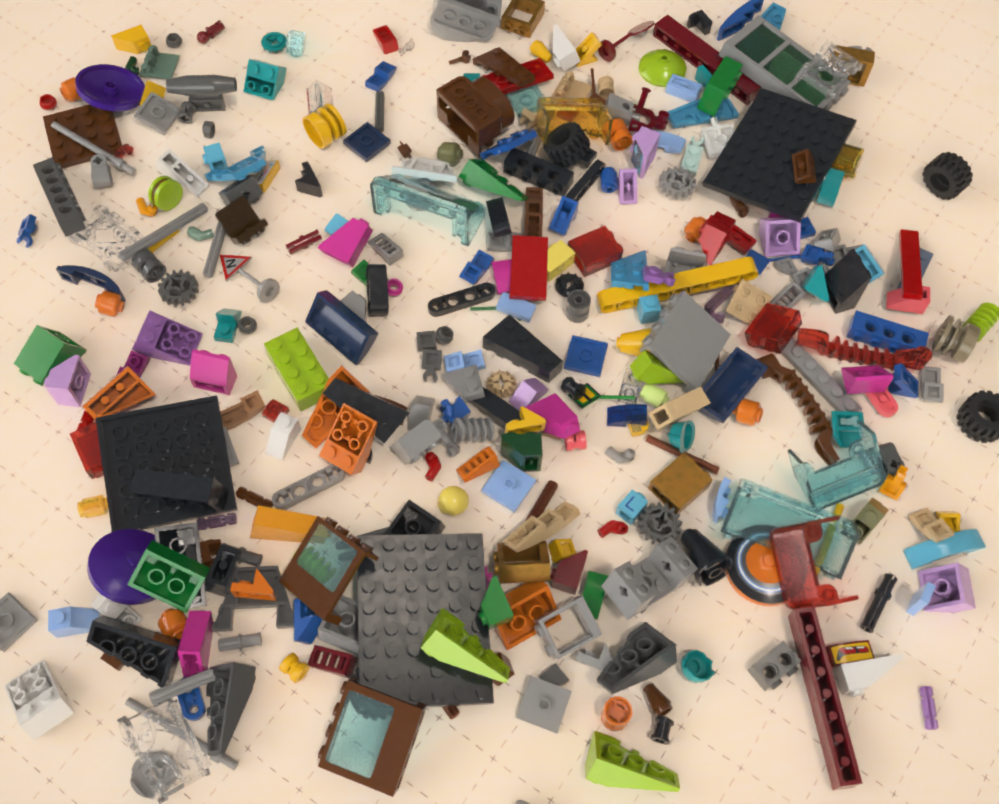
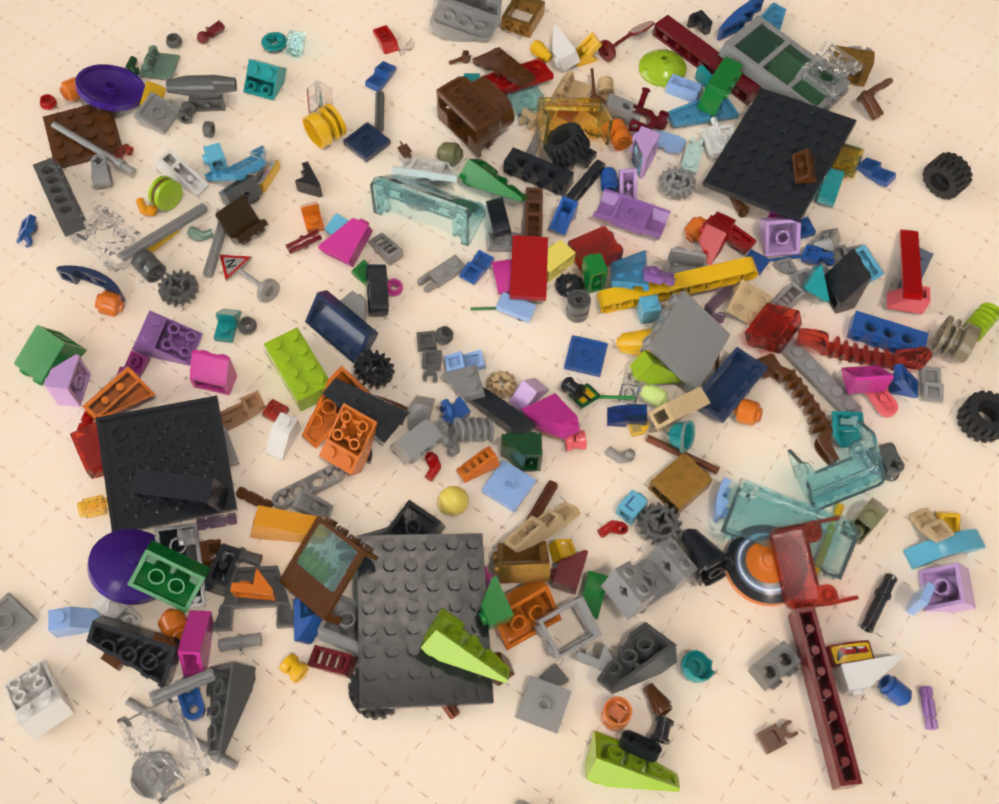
yellow slope [111,24,151,54] -> none
panel [318,676,427,797] -> none
black beam [428,282,495,317] -> none
blue wing [479,127,537,160] -> none
black wedge [483,314,563,383] -> none
yellow slope [505,406,546,434] -> none
light orange plate [878,465,909,501] -> none
none -> light grey slope [292,488,334,518]
none -> orange slope [300,201,325,233]
none -> black gear [353,349,395,389]
none -> light grey hinge [417,254,466,293]
none -> green slope [582,253,608,294]
none -> medium lavender piece [593,188,670,239]
none -> black beam [619,730,662,762]
none -> reddish brown plate [755,720,798,755]
none -> reddish brown piece [856,78,893,121]
none -> blue slope [857,157,896,188]
none -> blue brick [878,674,912,706]

